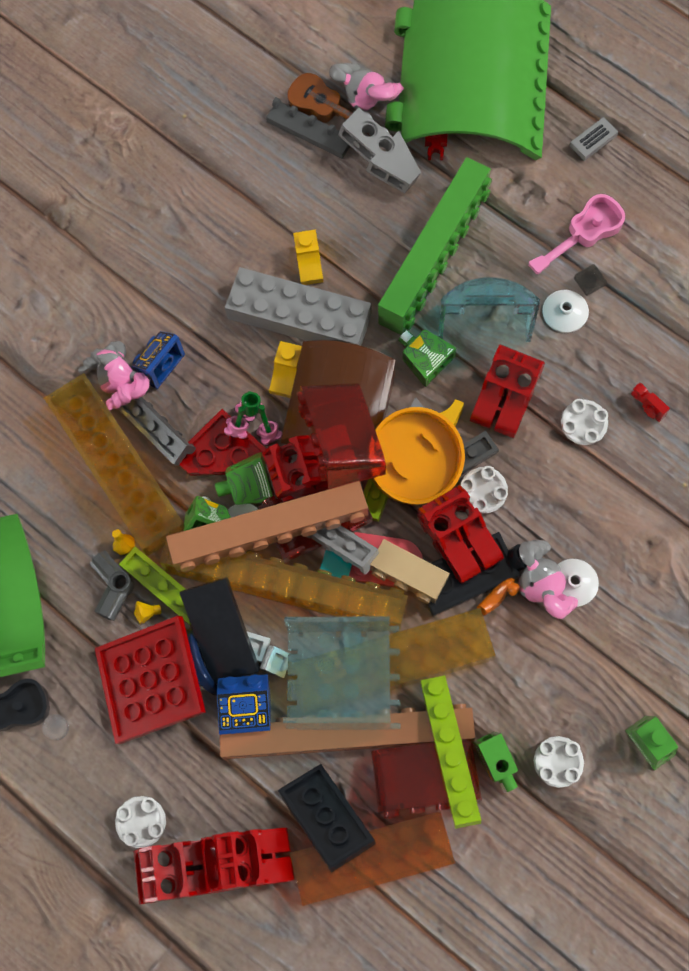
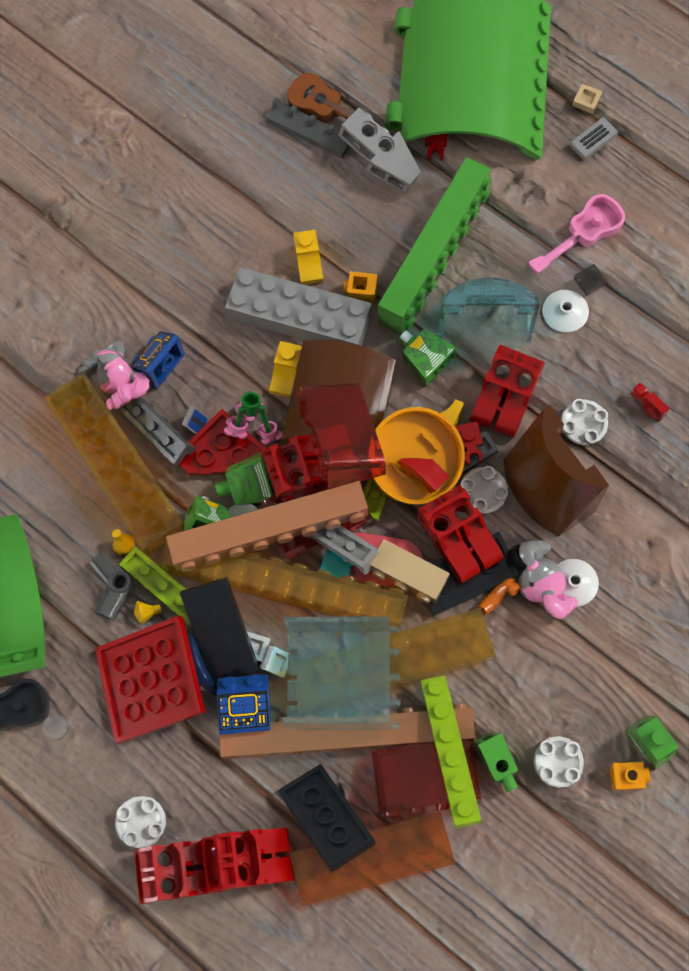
hair [329,63,404,111] -> none
none -> slope [182,404,209,436]
none -> light orange brick [343,271,378,305]
none -> red slope [397,458,449,494]
none -> red plate [455,421,483,466]
none -> reddish brown windscreen [503,405,609,536]
none -> tan plate [572,84,602,114]
none -> light orange brick [609,762,650,791]

